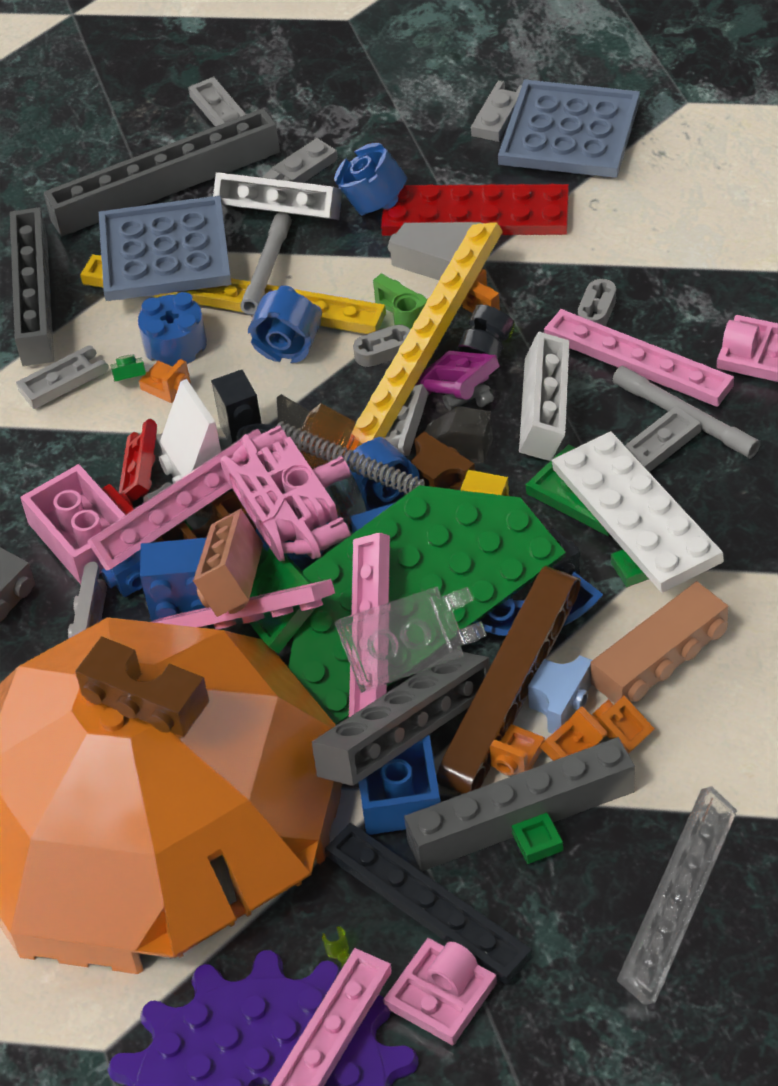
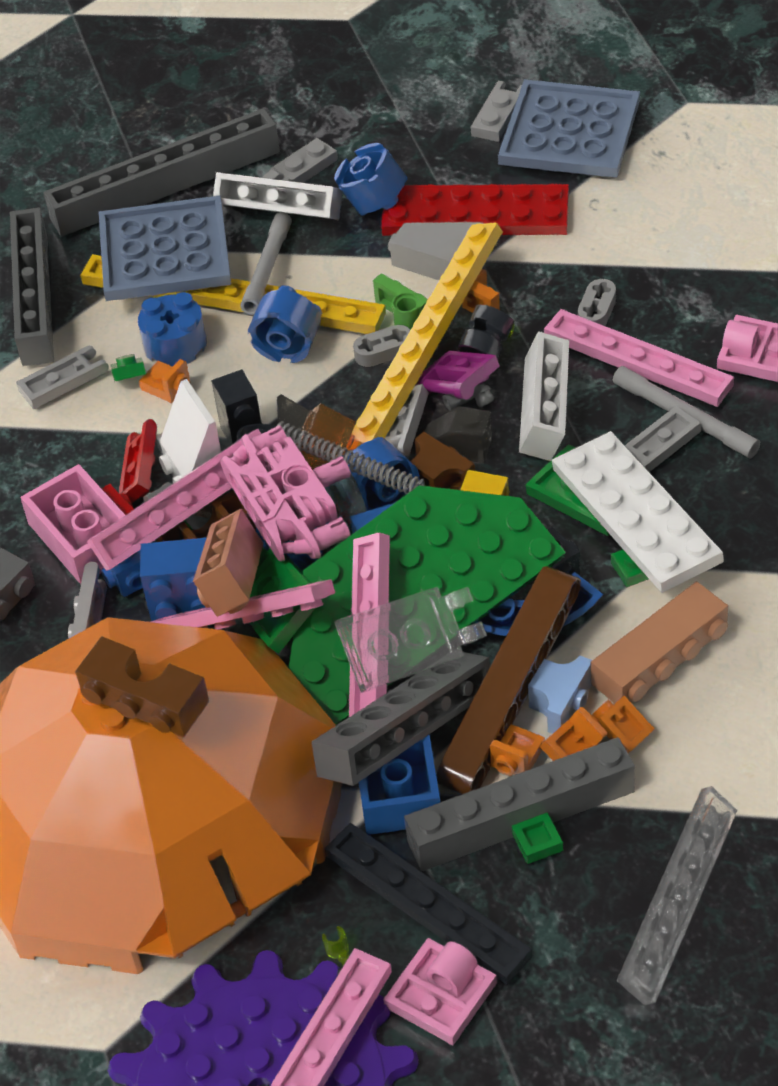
light grey hinge [188,77,246,126] -> none

